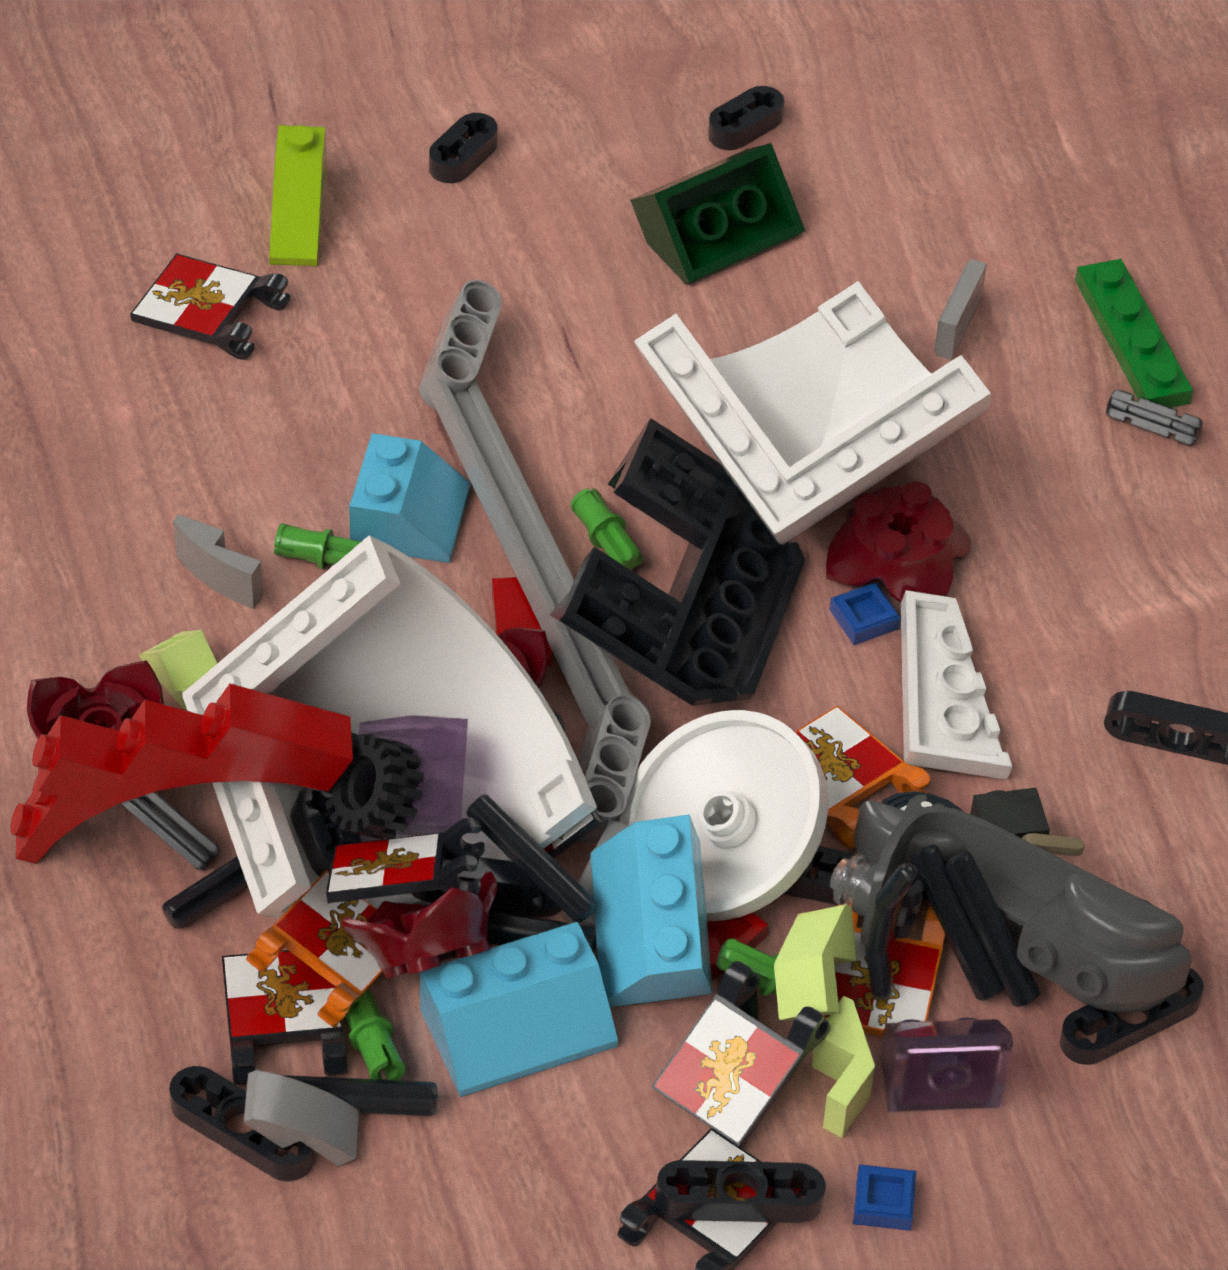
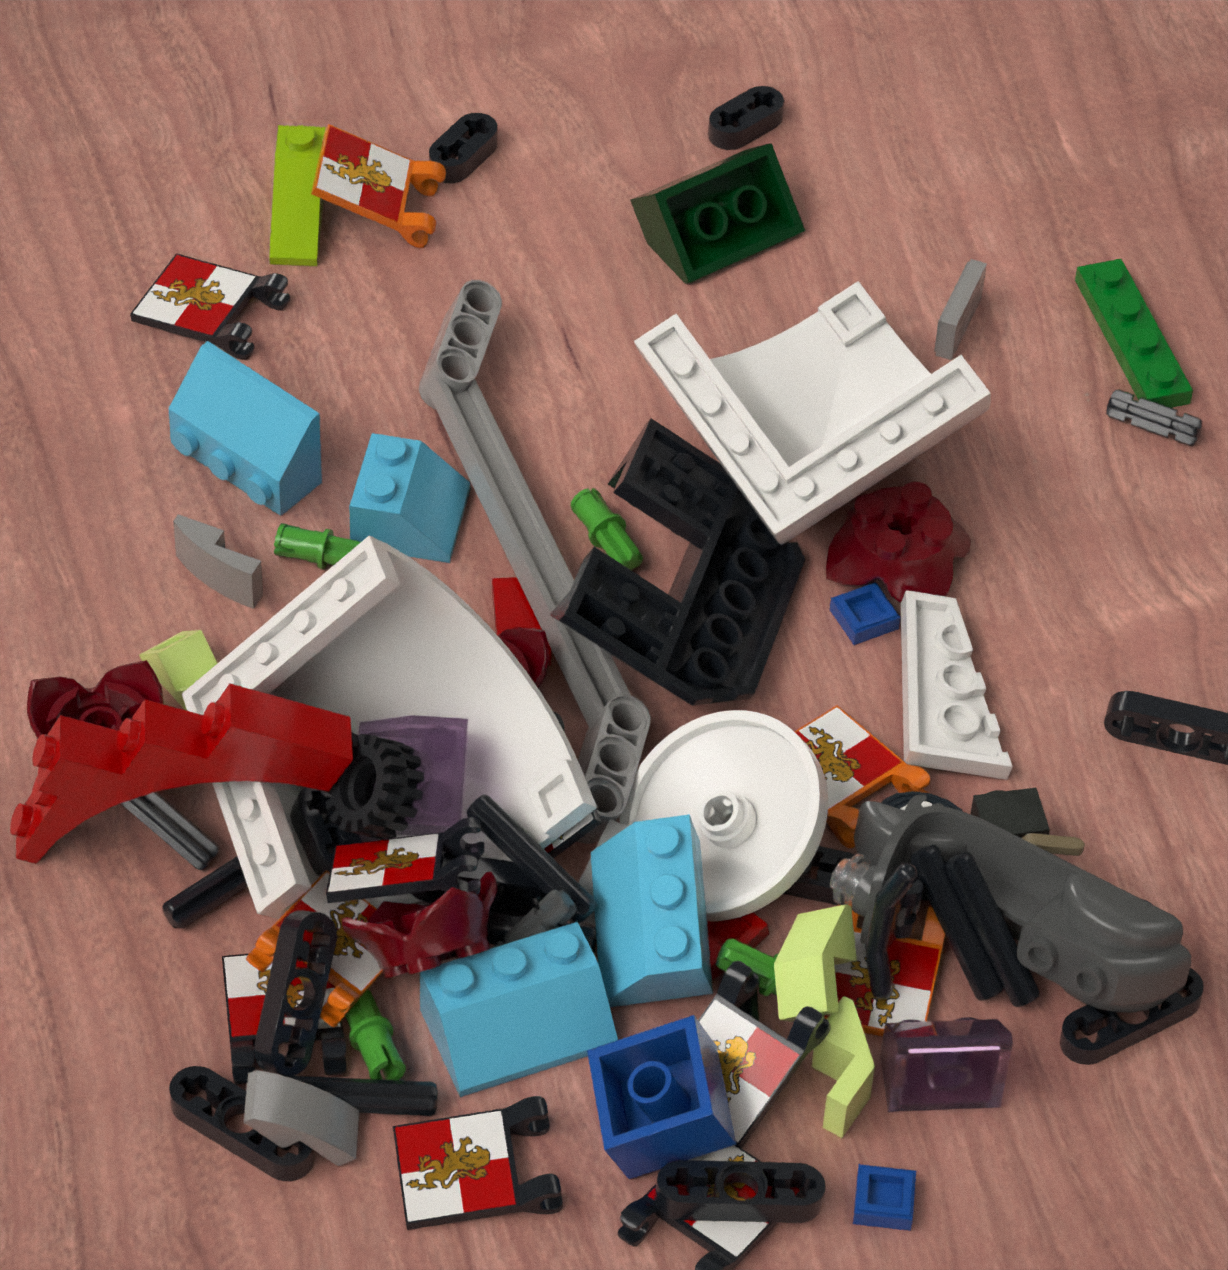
none -> medium azure slope [168,341,322,516]
none -> black beam [254,910,337,1076]
none -> flag [311,124,446,248]
none -> flag [393,1096,563,1230]
none -> dark grey axle [492,890,577,948]
none -> blue brick [587,1015,736,1179]

